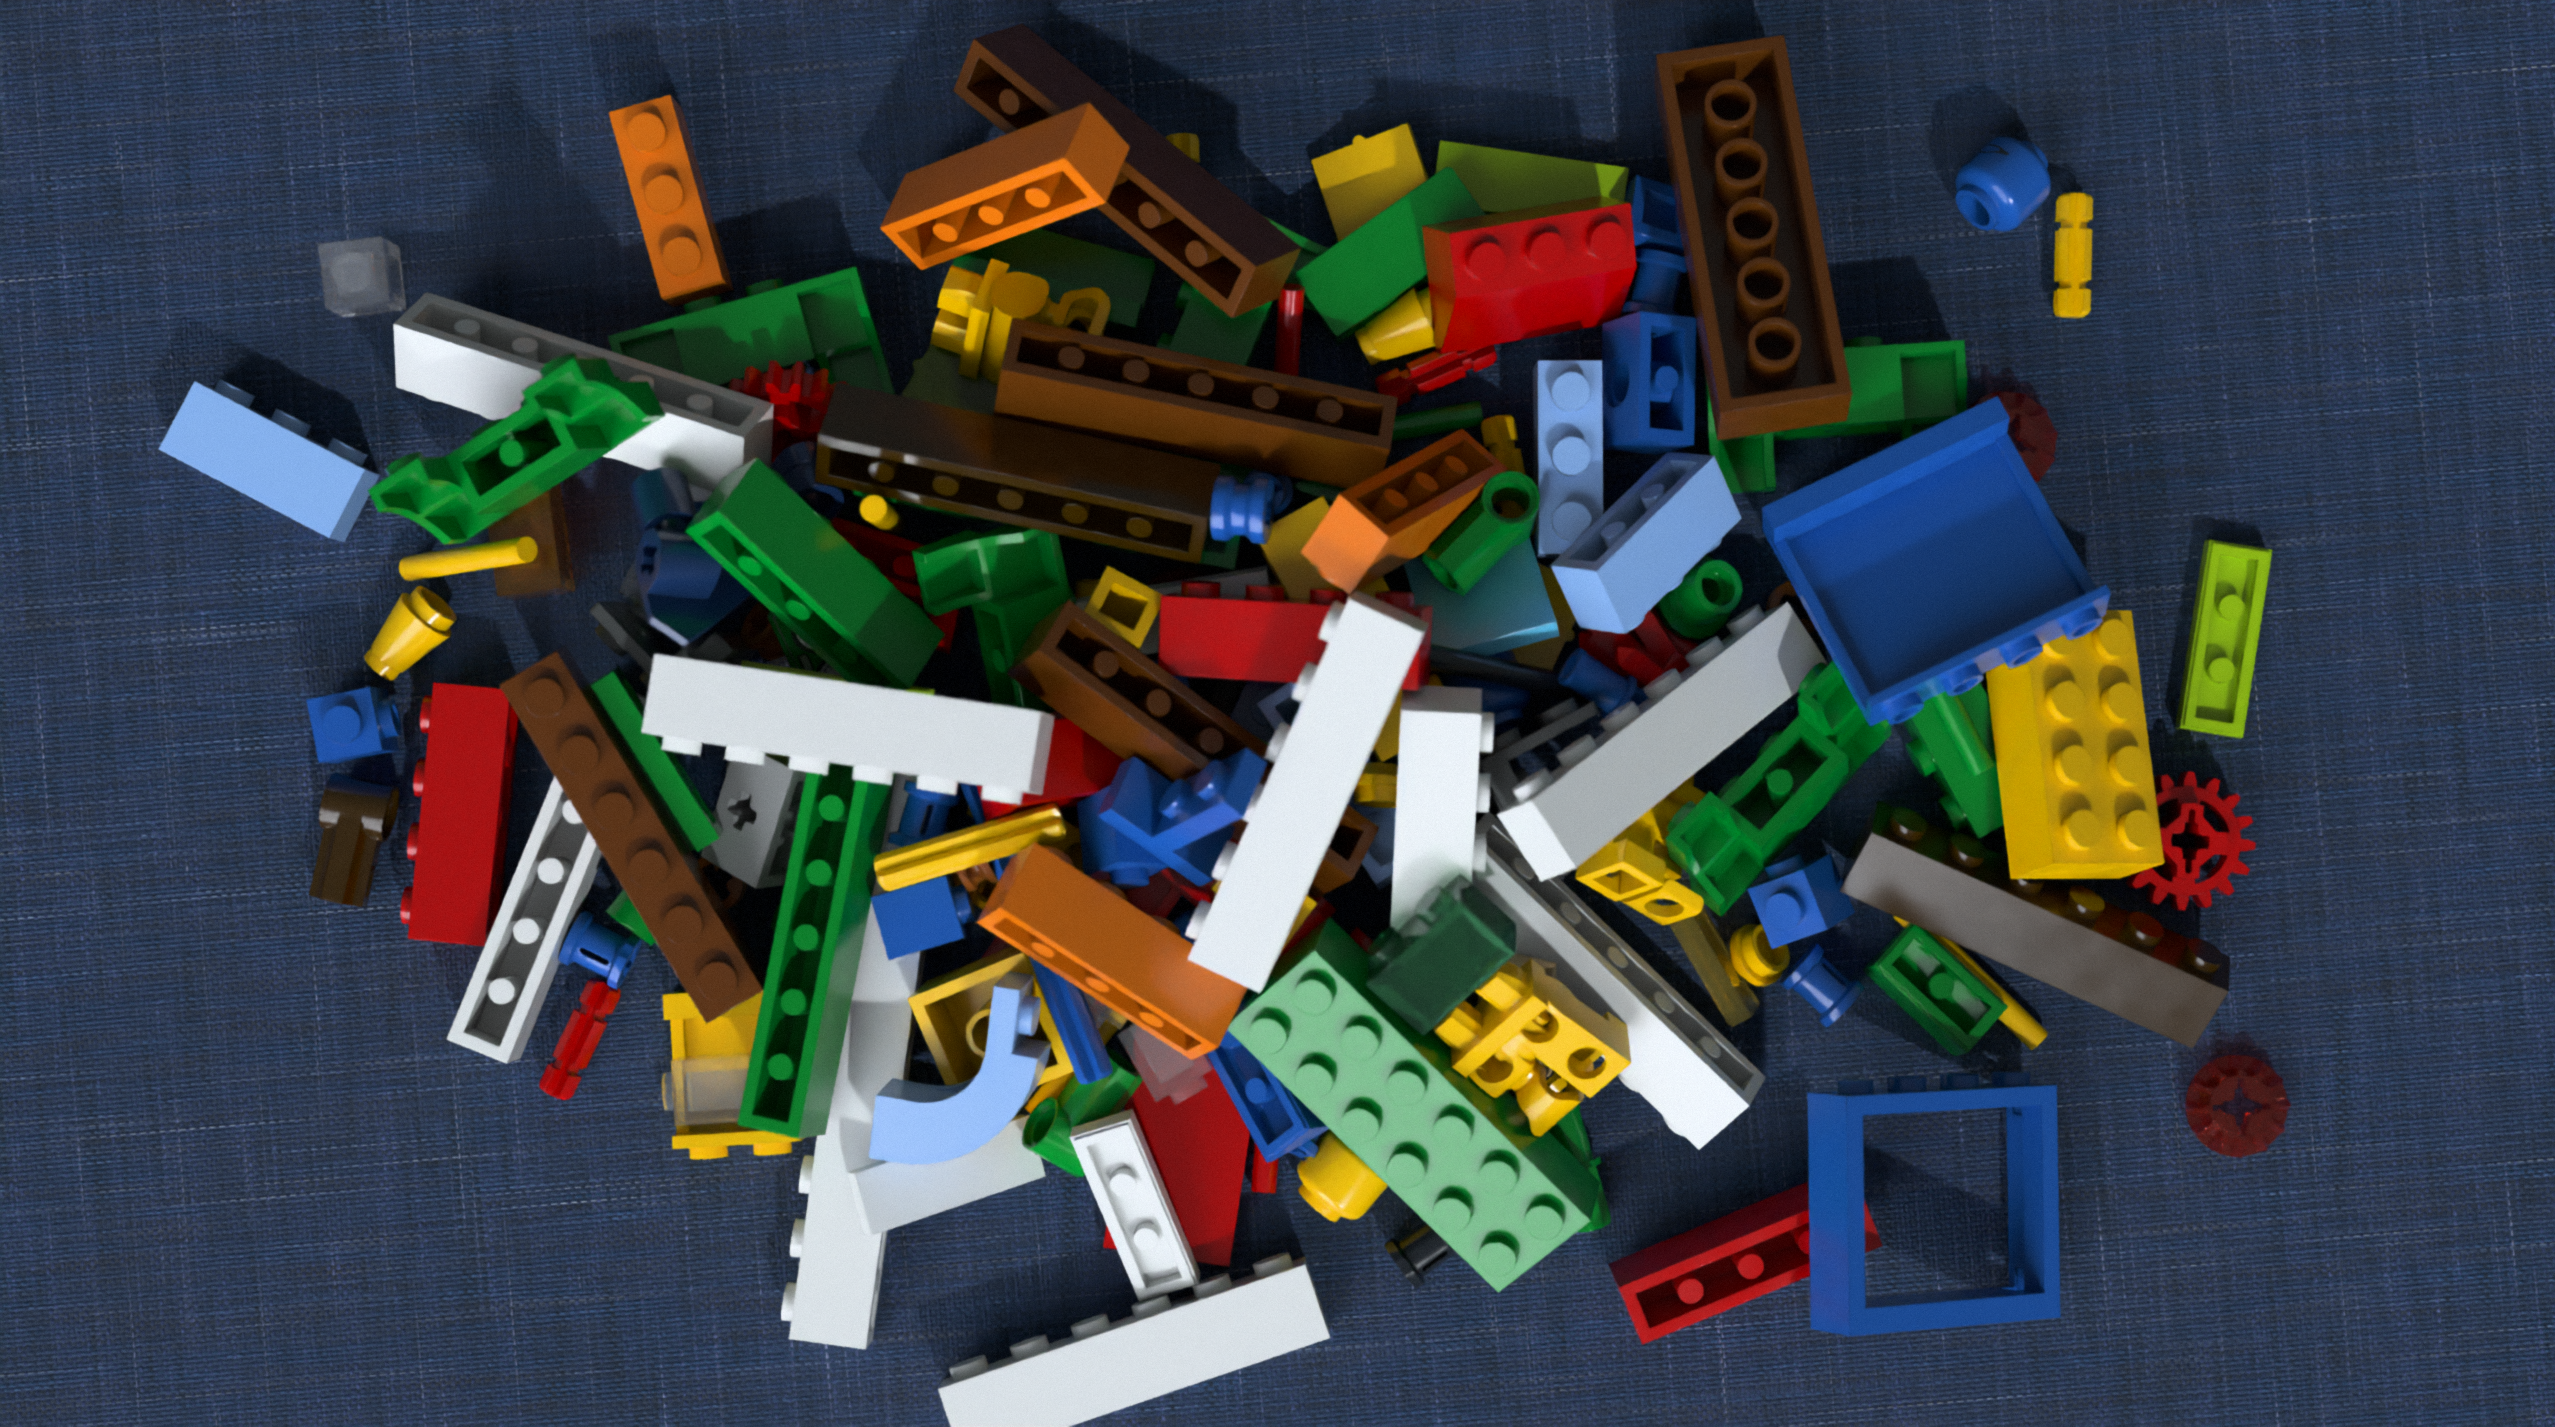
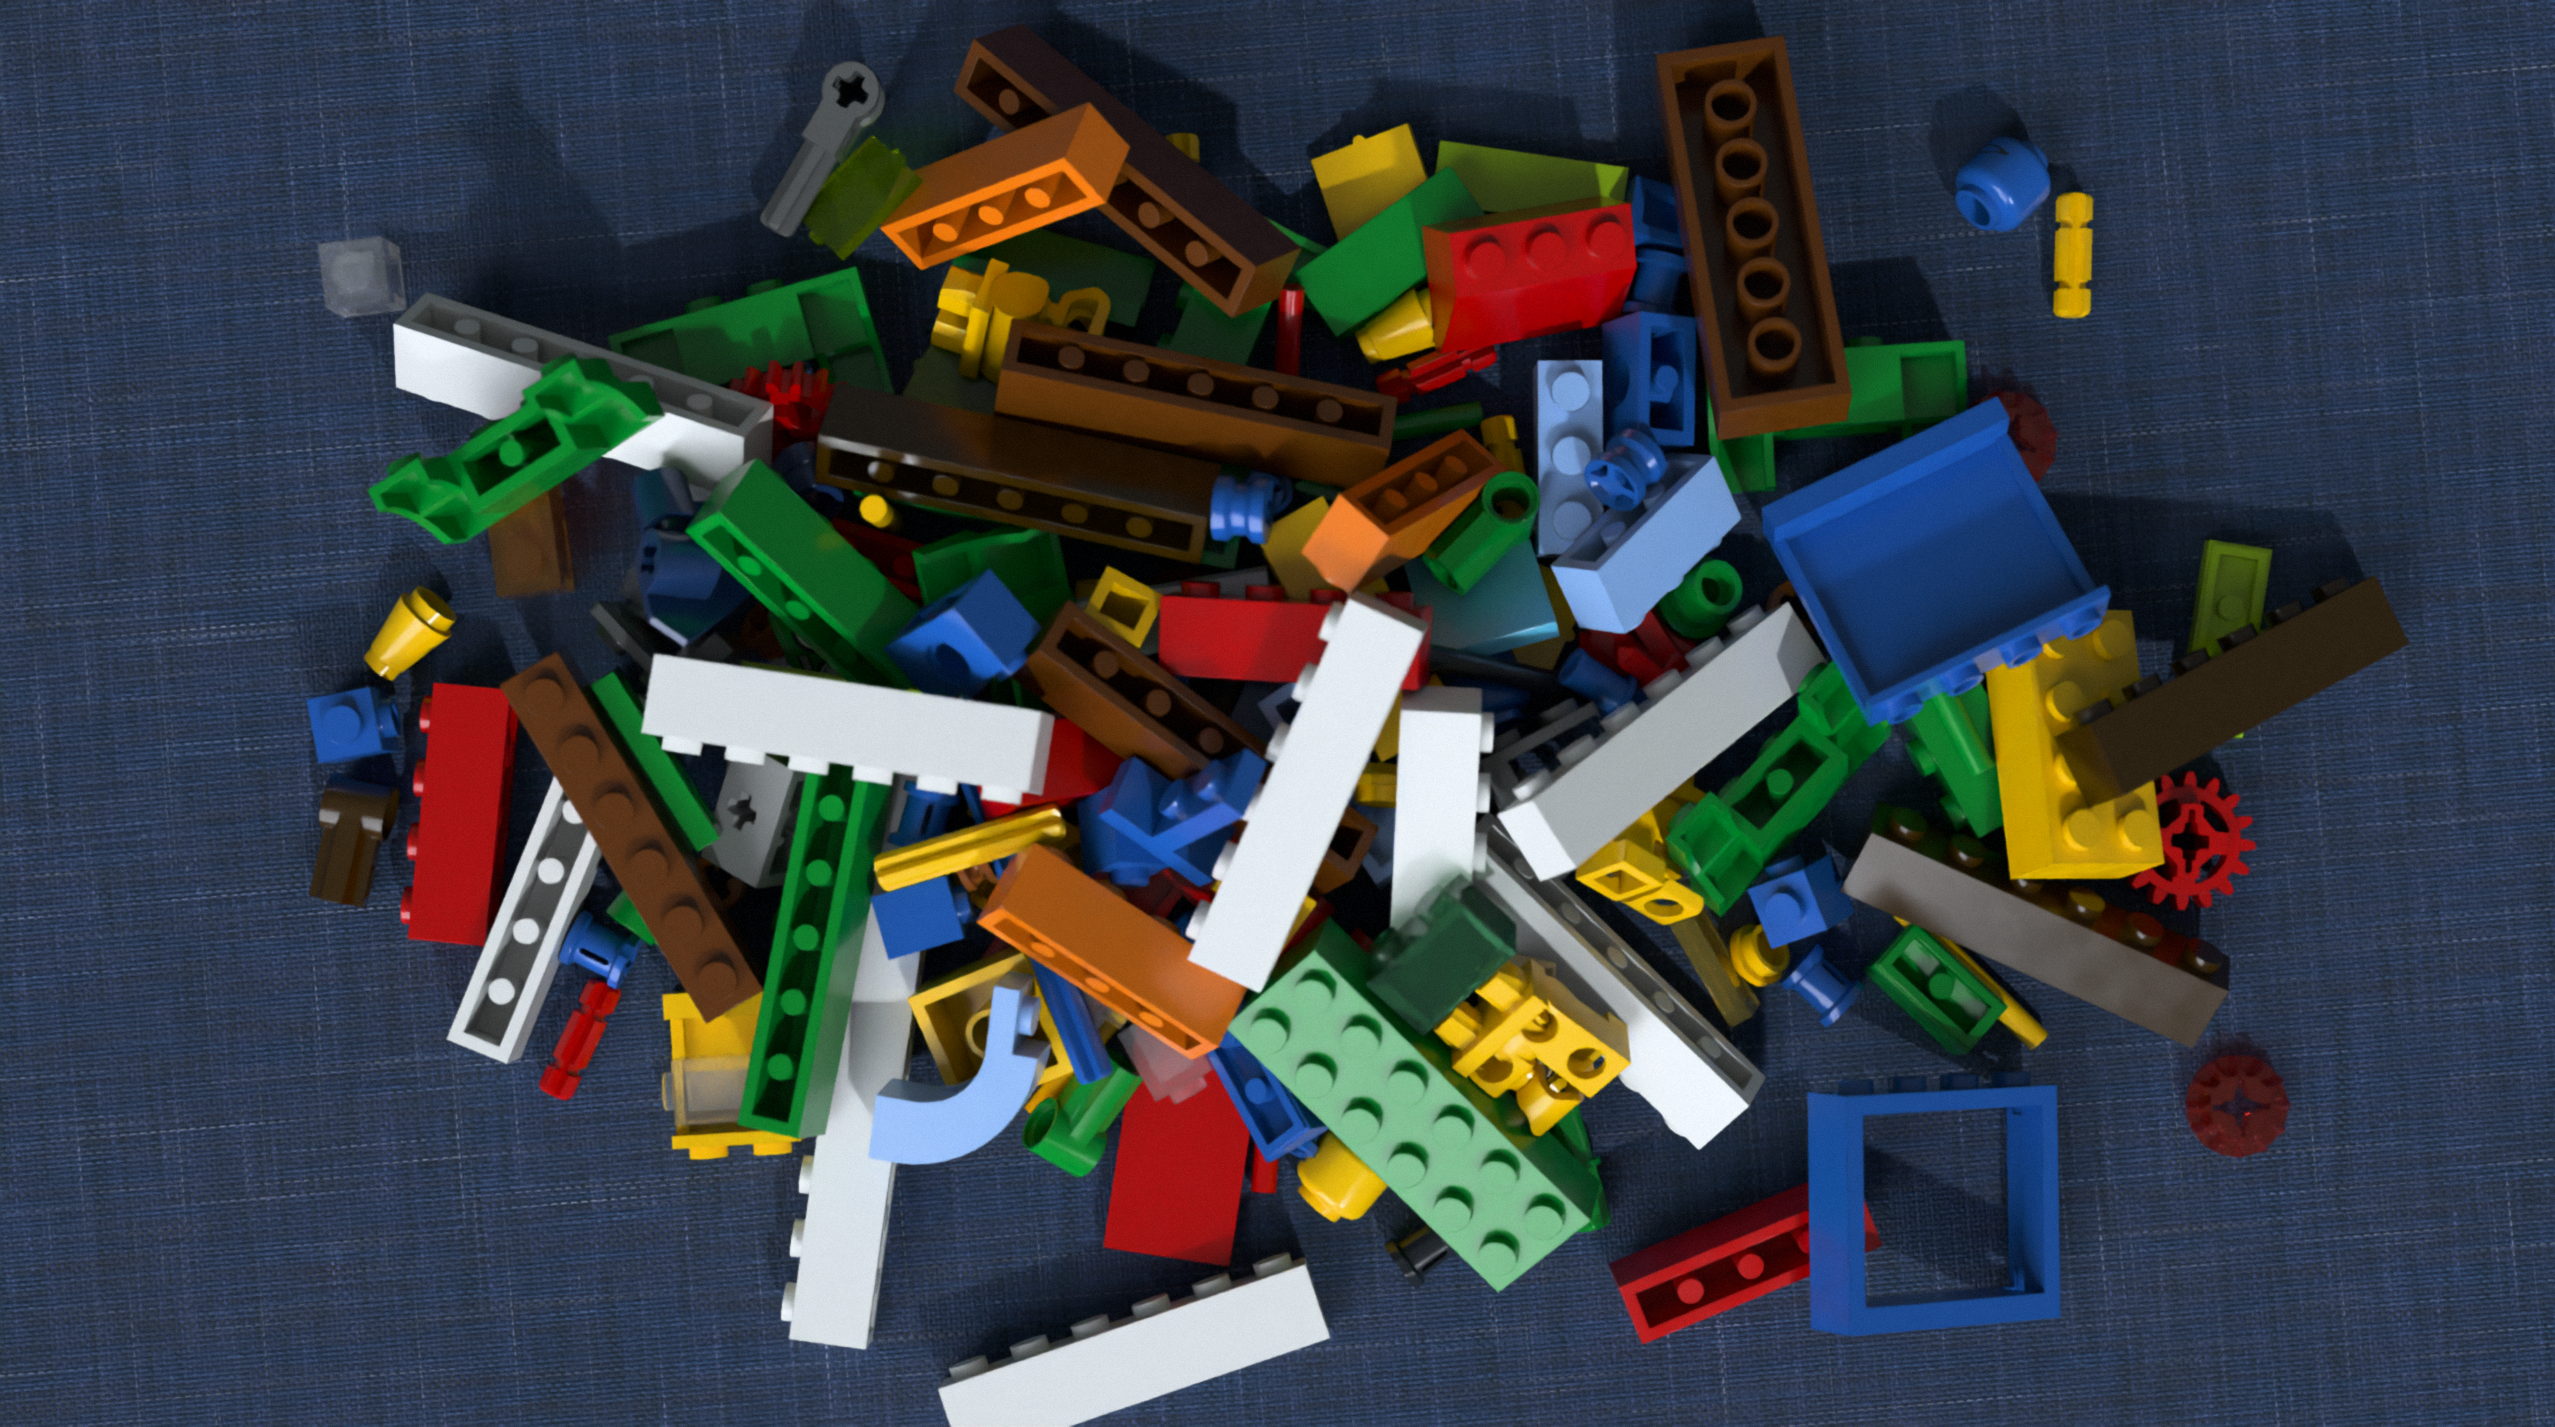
light blue brick [159,379,380,542] -> none
yellow bar [399,536,538,581] -> none
orange brick [608,95,734,307] -> none
white tile [847,1114,1046,1236] -> none
white tile [1070,1109,1201,1301] -> none
none -> dark grey connector [760,61,886,238]
none -> clear neon green piece [802,135,923,261]
none -> blue brick [883,569,1041,700]
none -> blue wheel [1584,429,1667,512]
none -> dark brown brick [2054,574,2409,808]

